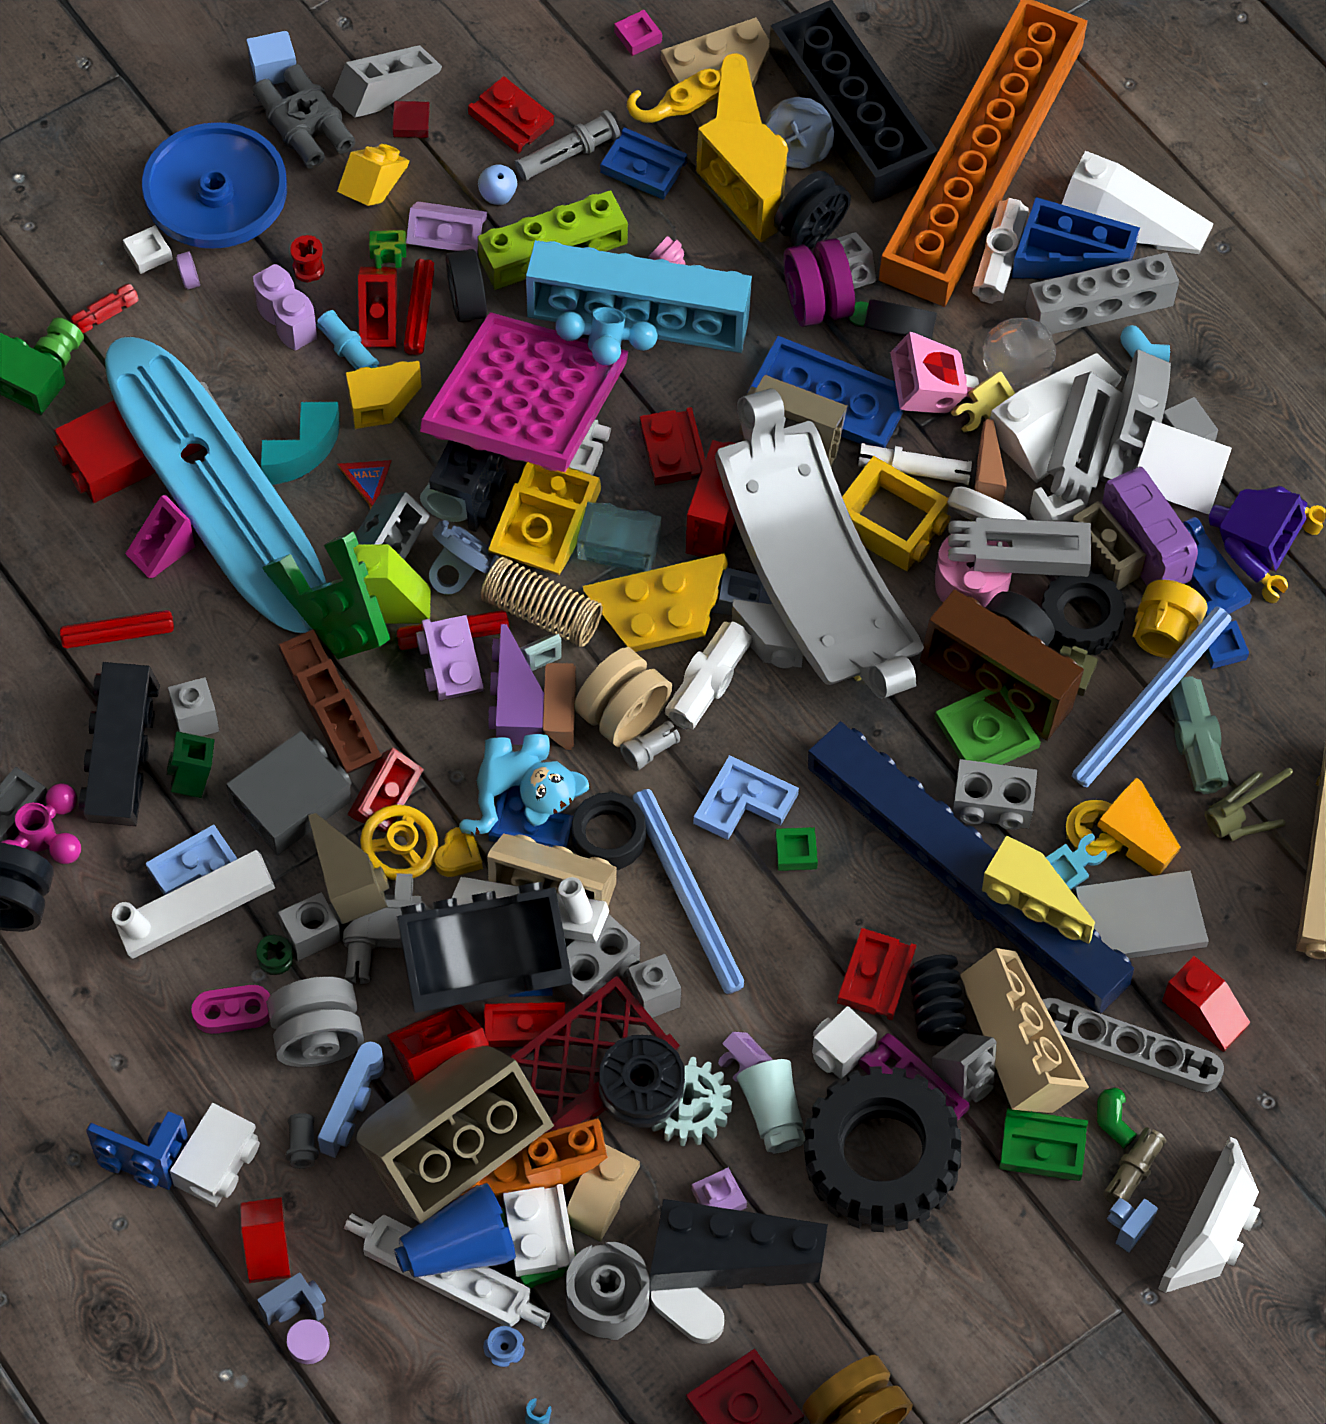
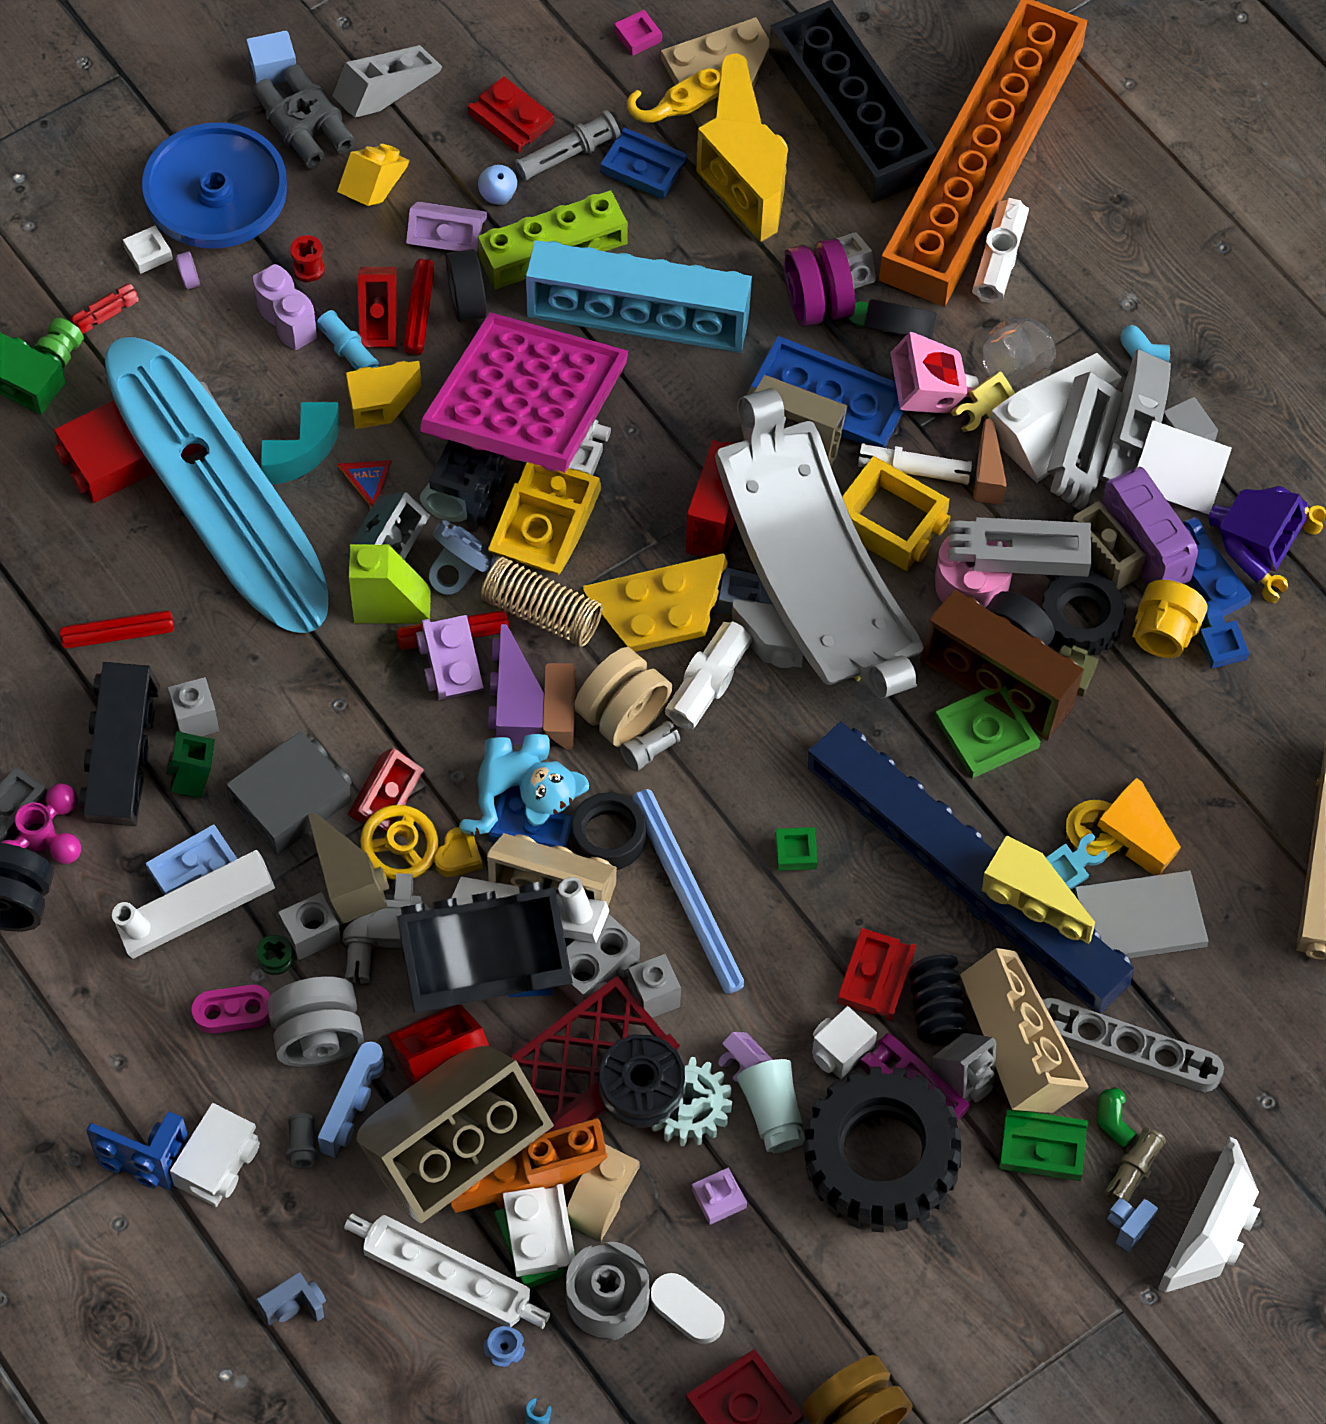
dark pink slope [125,495,195,578] -> none
red slope [241,1197,291,1283] -> none
green wing [262,531,390,660] -> none
copper slope [278,629,382,774] -> none
lavender tile [287,1319,330,1364] -> none
green plate [369,230,406,269] -> none
dark red tile [393,101,430,138] -> none
blue cone [394,1183,516,1278] -> none
red plate [484,1002,565,1047] -> none
light aqua slope [520,634,562,671] -> none
medium azure piece [555,307,658,365] -> none
clear light blue brick [577,502,661,572] -> none
red plate [639,407,705,486] -> none
bright pink plate [648,236,685,265] -> none
black wedge [650,1199,828,1295] -> none
light blue plate [693,755,799,840] -> none
sand blue tile [765,97,835,169] -> none
black wheel [774,171,851,249] -> none
white wheel [947,486,1027,521] -> none
light grey brick [952,759,1037,830] -> none
blue wedge [1012,197,1140,279] -> none
light grey brick [1025,252,1179,338] -> none
white panel [1029,487,1085,522] -> none
white wedge [1062,151,1213,254] -> none
light blue axle [1072,606,1231,787] -> none
red slope [1162,956,1250,1052] -> none
sand green piece [1168,676,1229,794] -> none
olive plant [1205,768,1293,842] -> none

